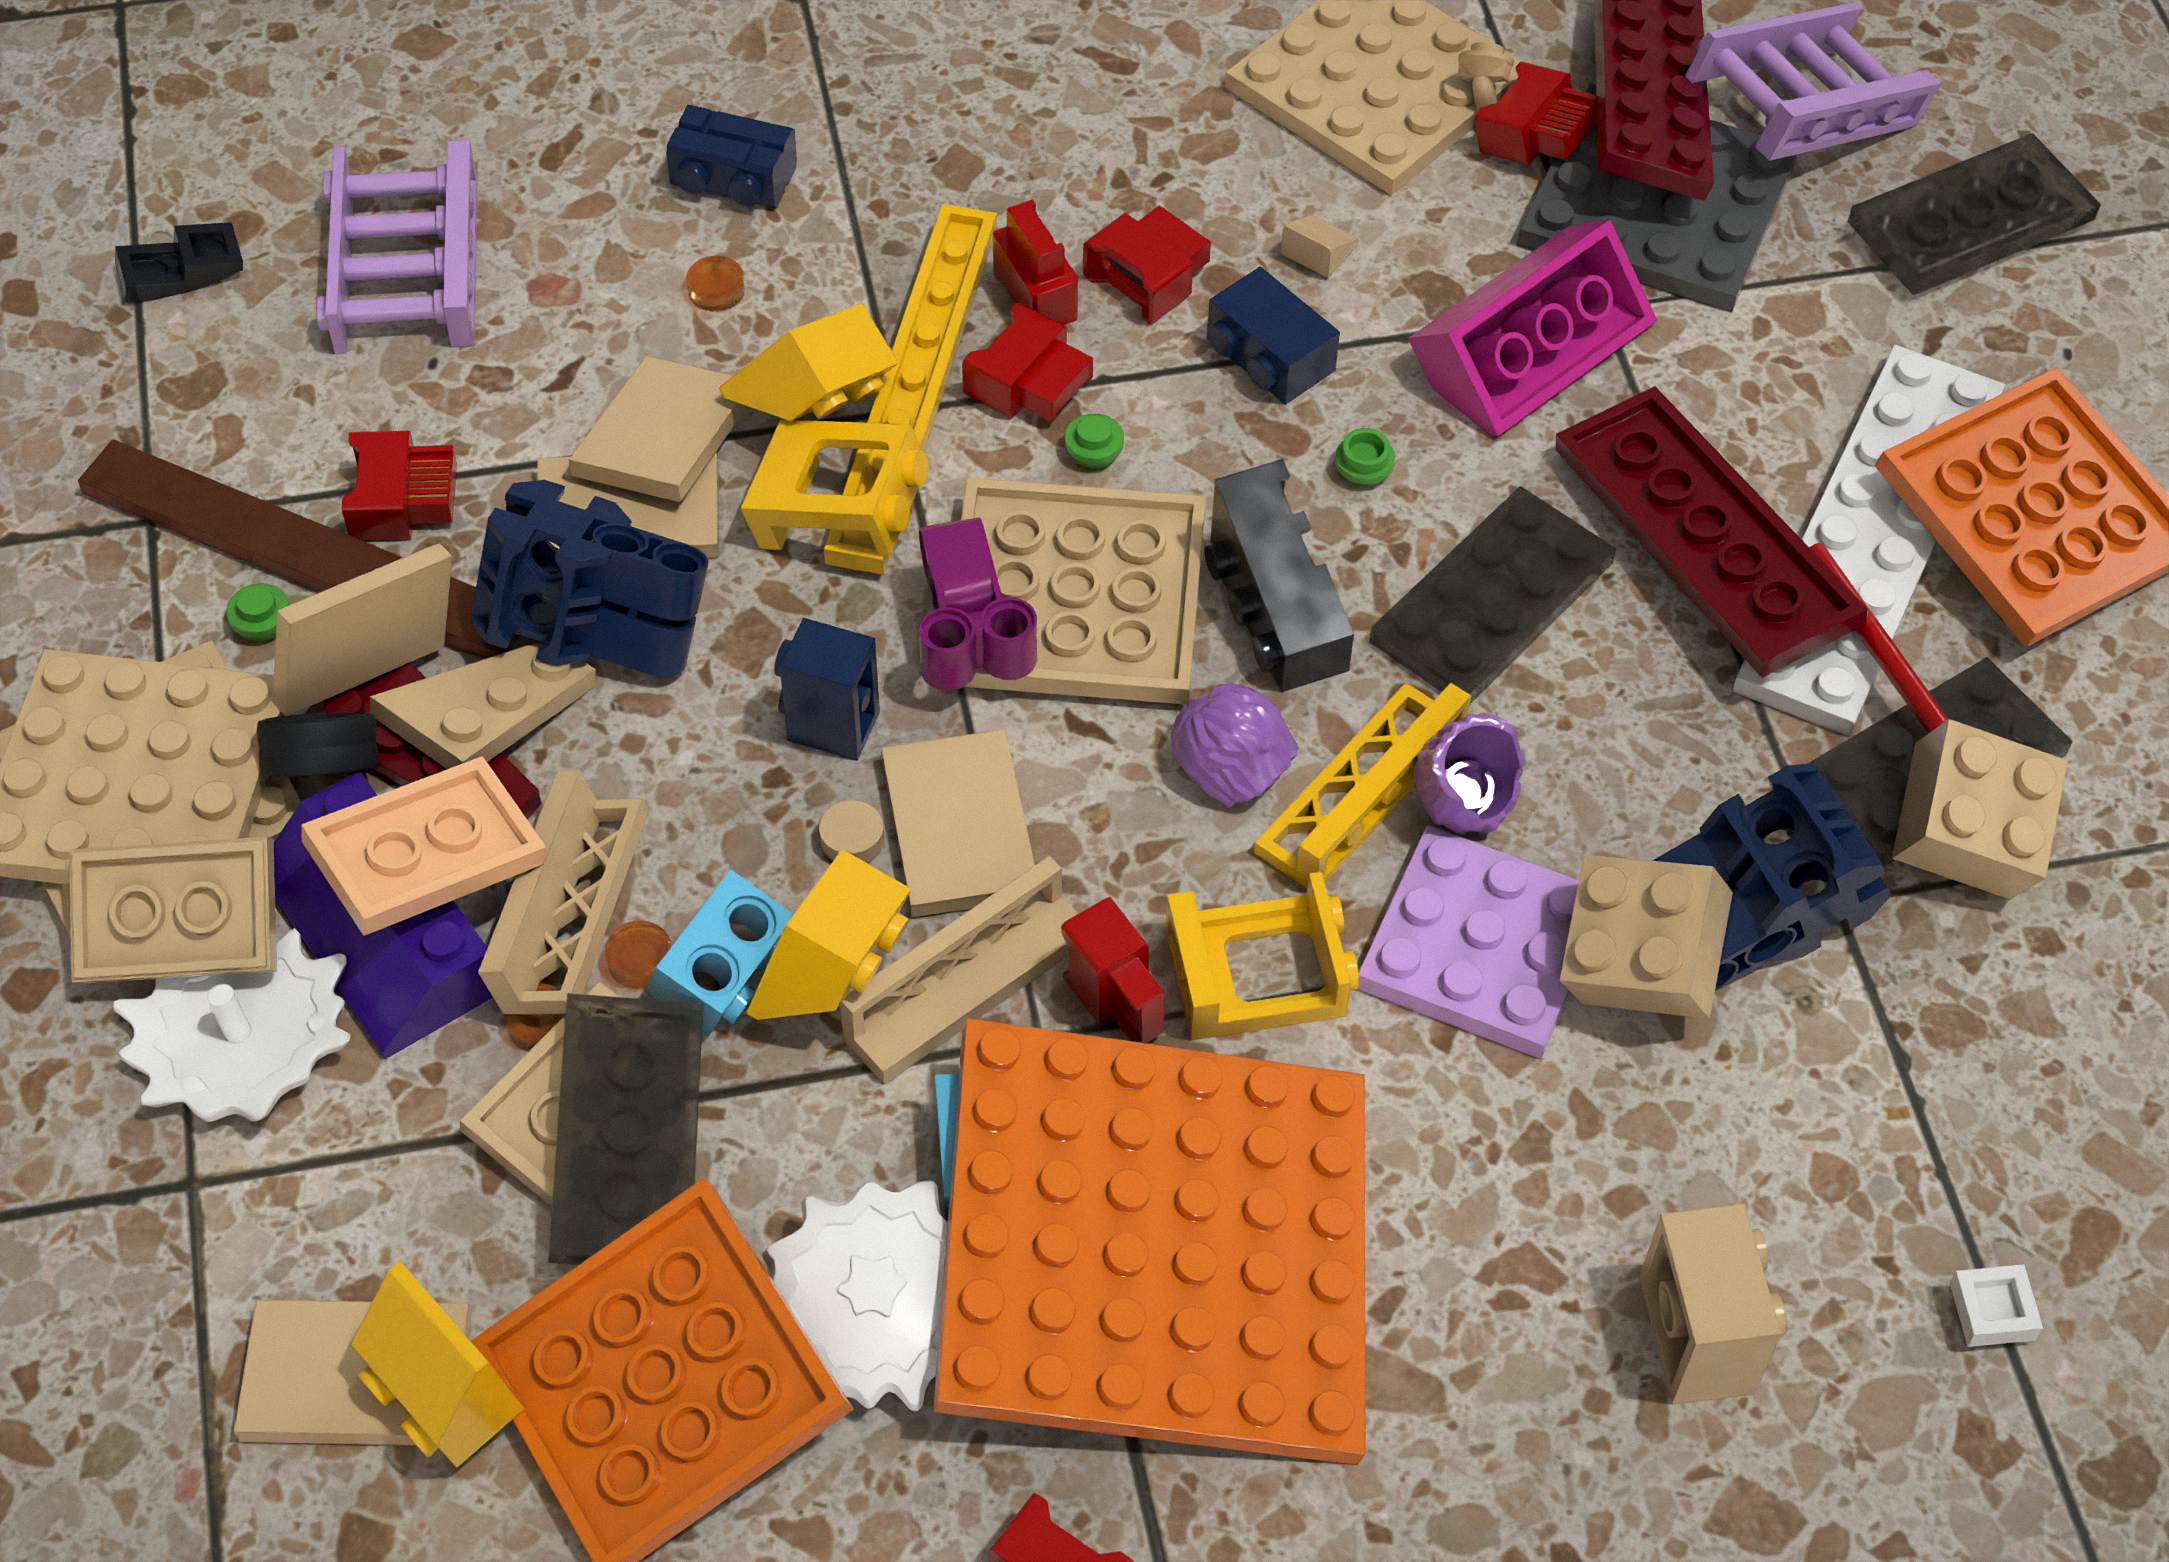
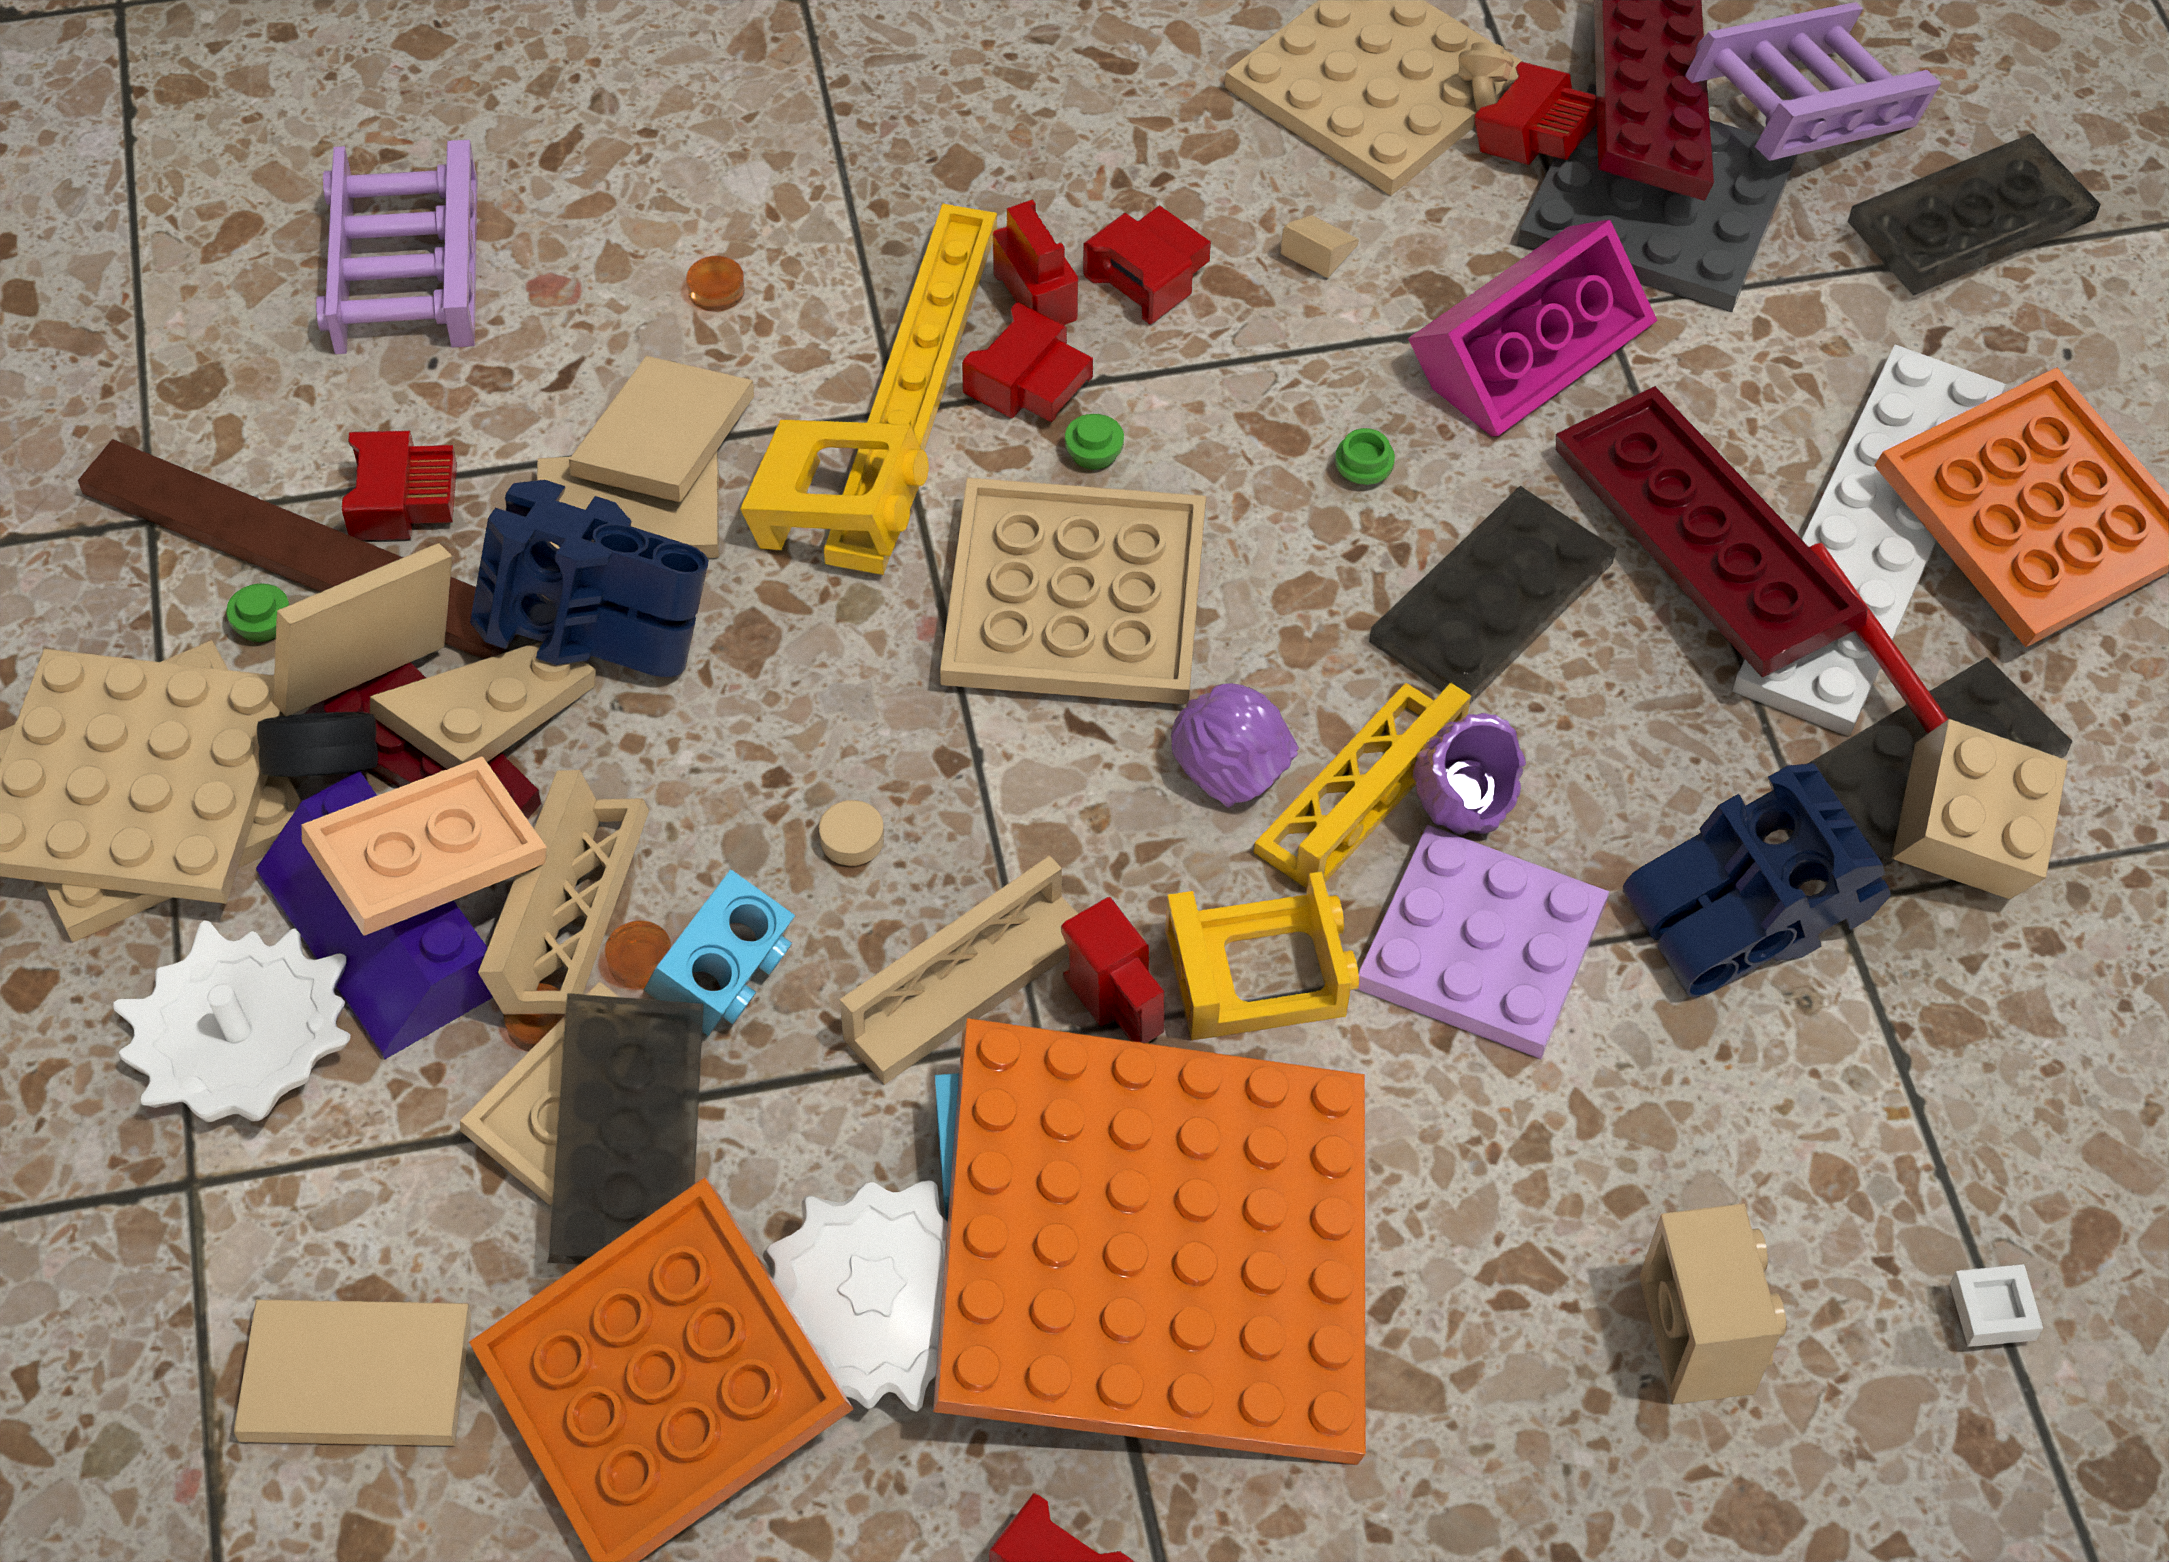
tan tile [69,837,277,984] -> none
black slope [115,222,243,303] -> none
yellow slope [351,1261,524,1468] -> none
dark blue brick [666,104,797,209] -> none
yellow slope [719,303,899,421] -> none
yellow slope [746,849,911,1020] -> none
dark blue brick [774,618,880,761] -> none
tan tile [881,729,1035,918] -> none
magenta piece [919,517,1037,690] -> none
black wedge [1204,459,1354,693] -> none
dark blue brick [1207,266,1340,405] -> none
tan brick [1559,855,1733,1019] -> none

